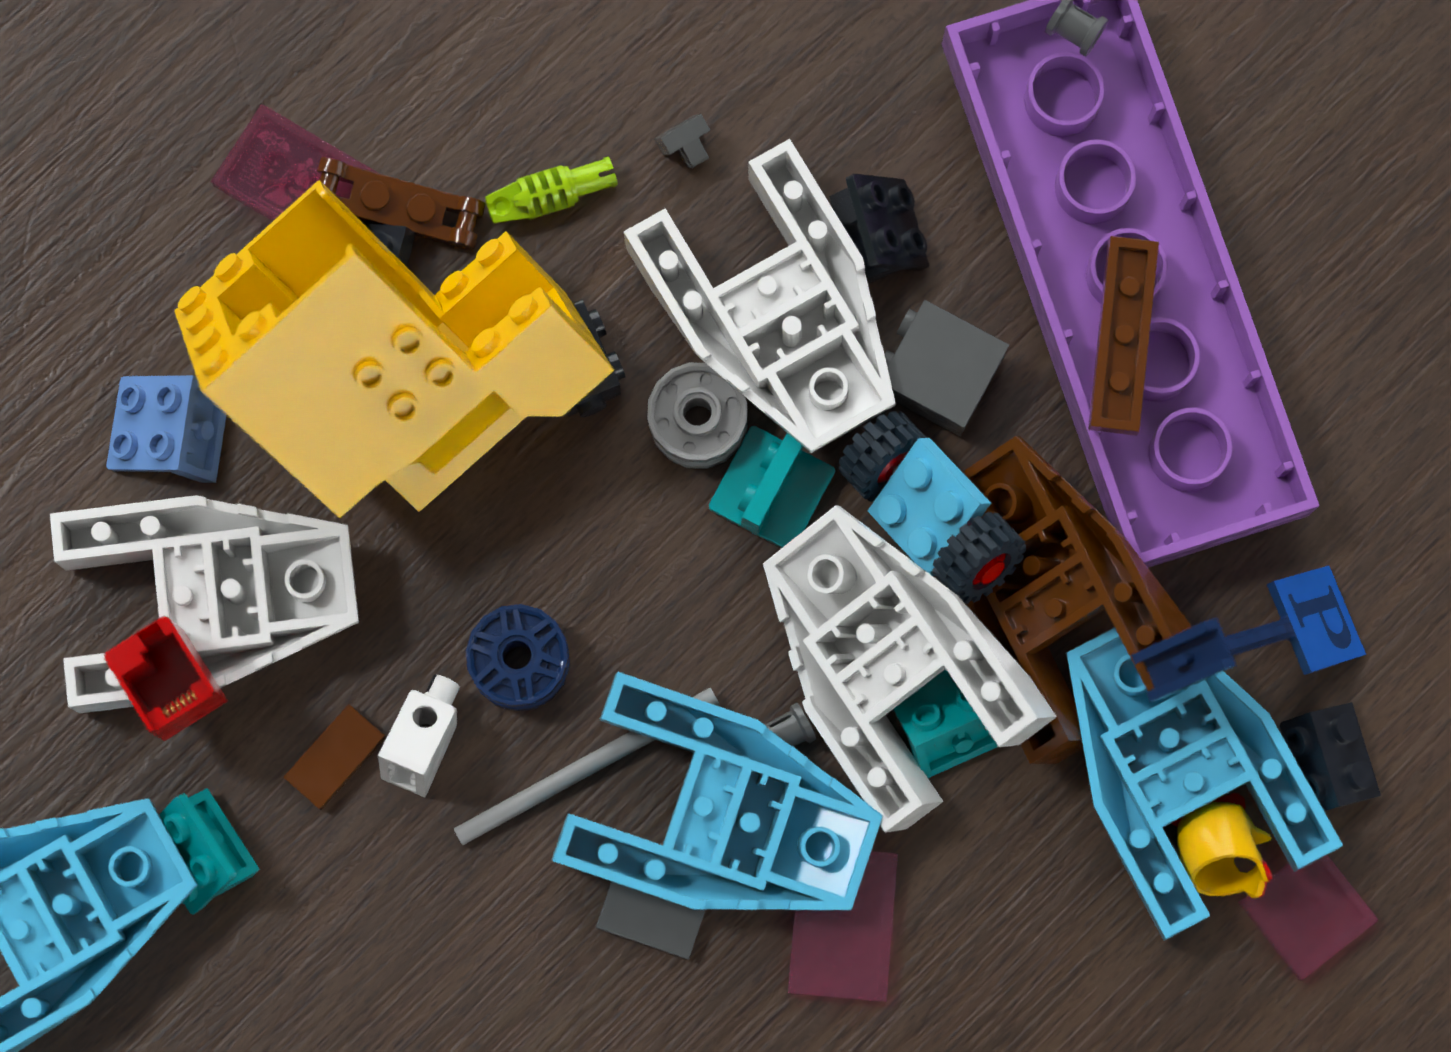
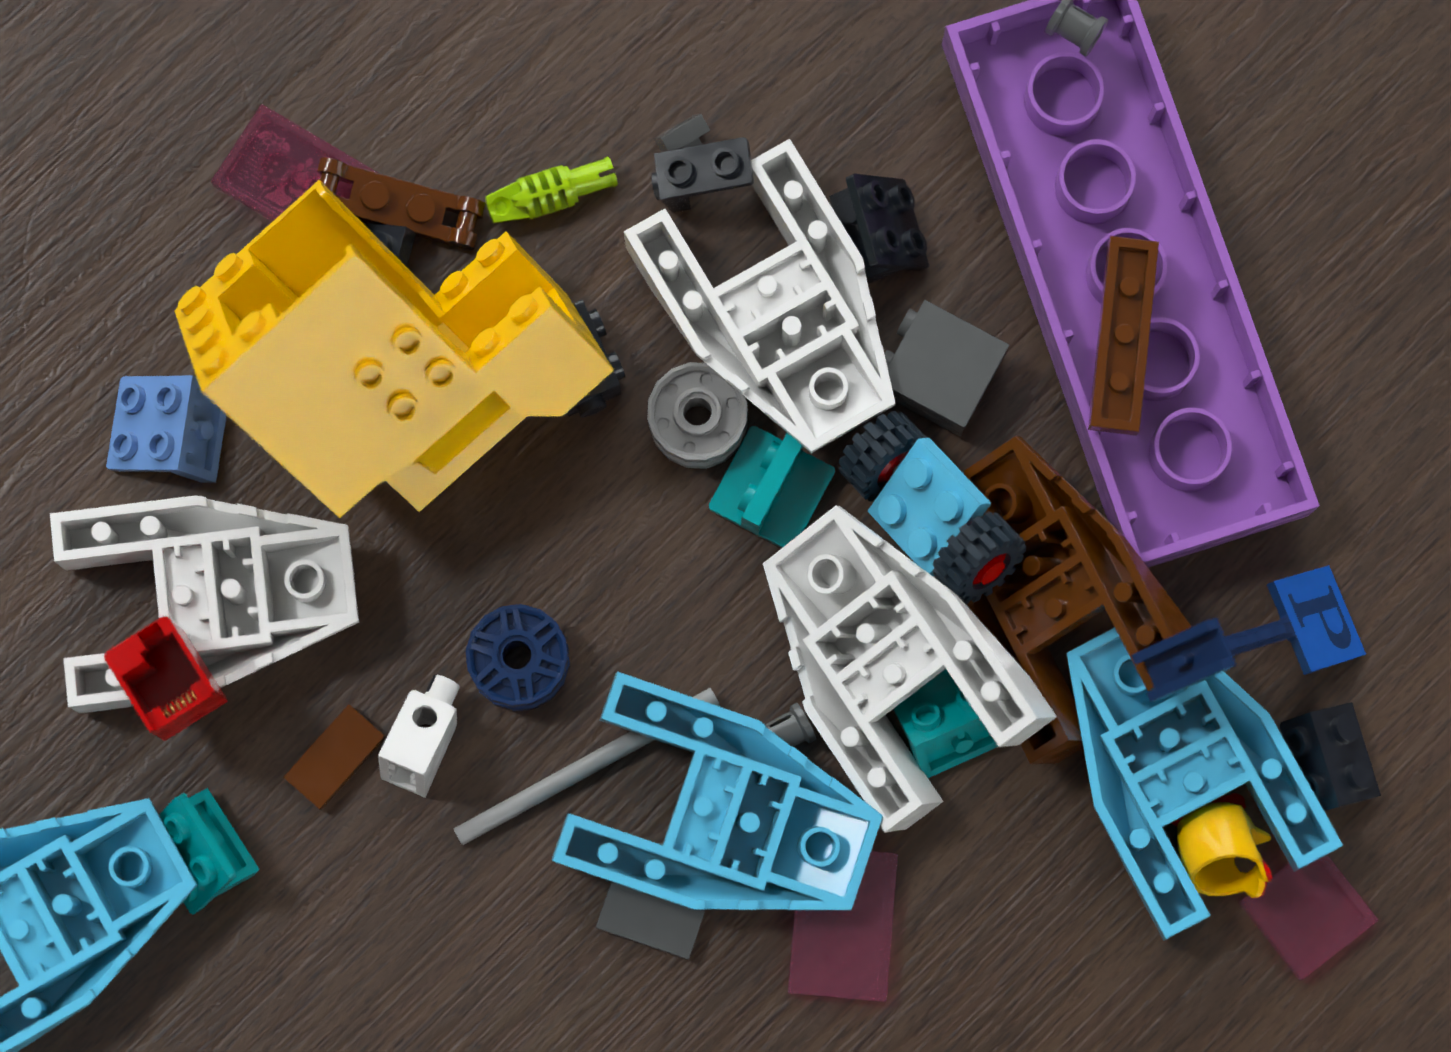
none -> black bracket [652,137,754,213]

